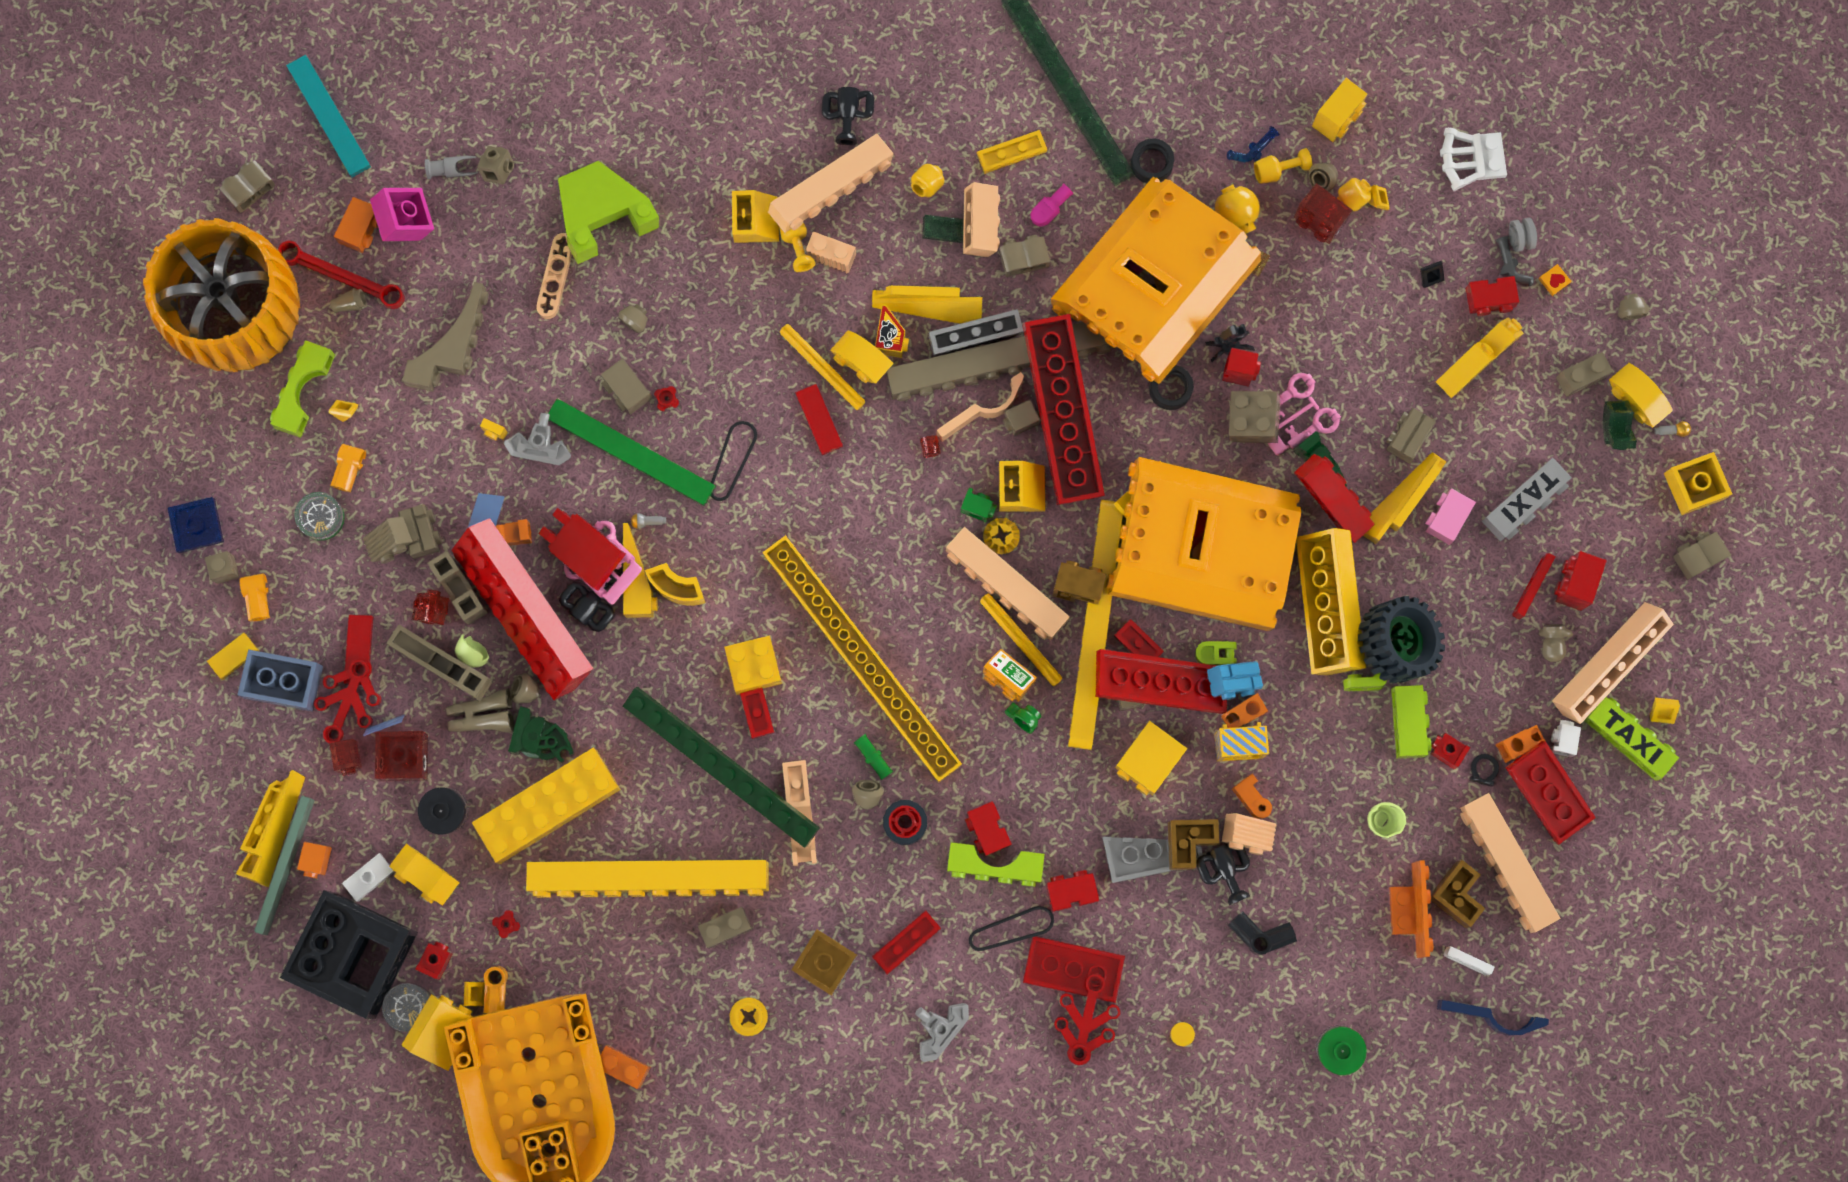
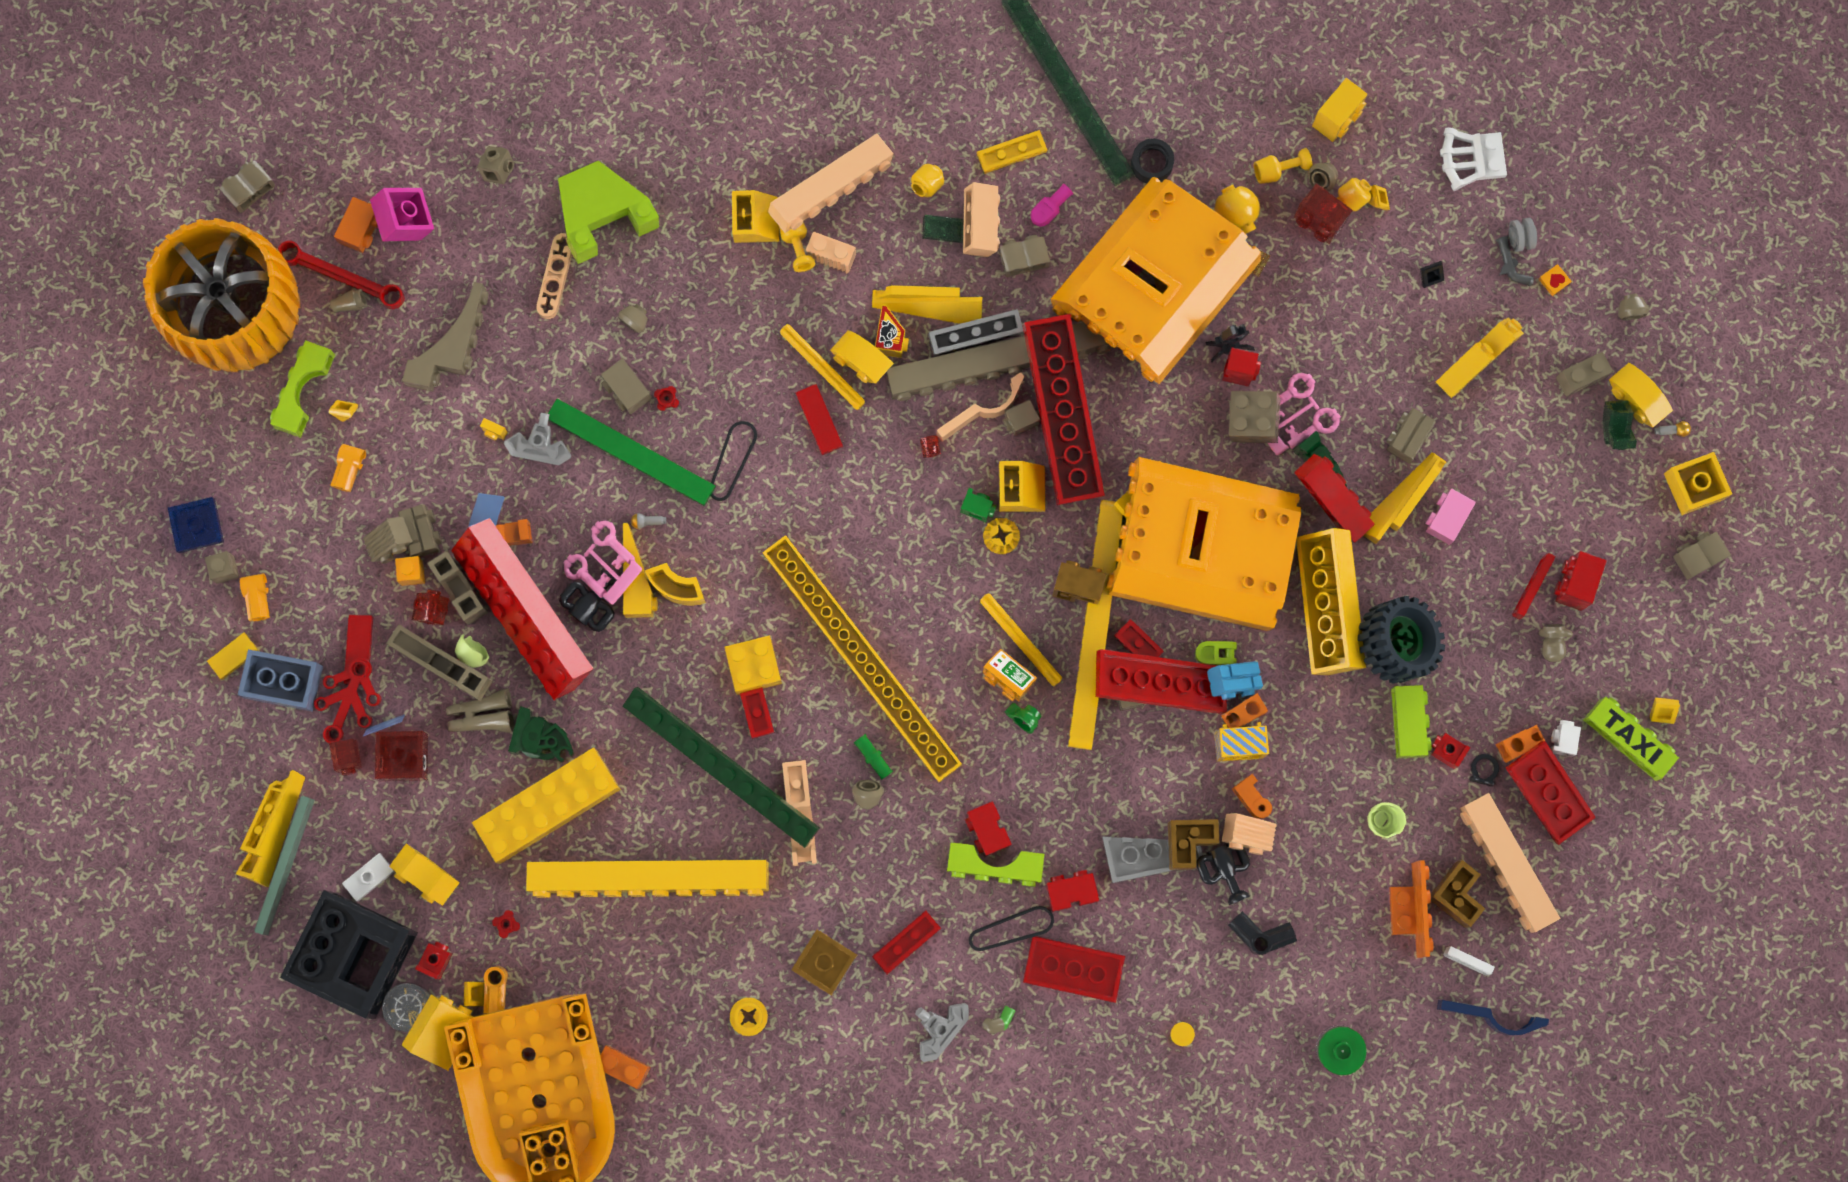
teal tile [286,55,371,178] -> none
clear piece [294,492,345,541] -> none
orange brick [297,842,332,879] -> none
black piece [418,787,469,835] -> none
light grey piece [425,155,478,179] -> none
dark tan cone [510,673,540,703] -> none
red tile [538,508,626,591] -> none
dark tan brick [698,907,753,949] -> none
black piece [822,87,875,145] -> none
wheel [883,800,927,845] -> none
light nougat brick [946,527,1070,641] -> none
red plant [1054,973,1120,1065] -> none
yellow brick [1115,721,1188,796] -> none
black tyre [1149,365,1194,410] -> none
clear blue piece [1226,126,1280,163] -> none
lime plate [1343,673,1387,691] -> none
red brick [1465,276,1519,316] -> none
light grey brick [1481,458,1572,542] -> none
light nougat brick [1552,602,1674,724] -> none
none -> light orange brick [395,556,425,586]
none -> arm [982,1006,1016,1034]

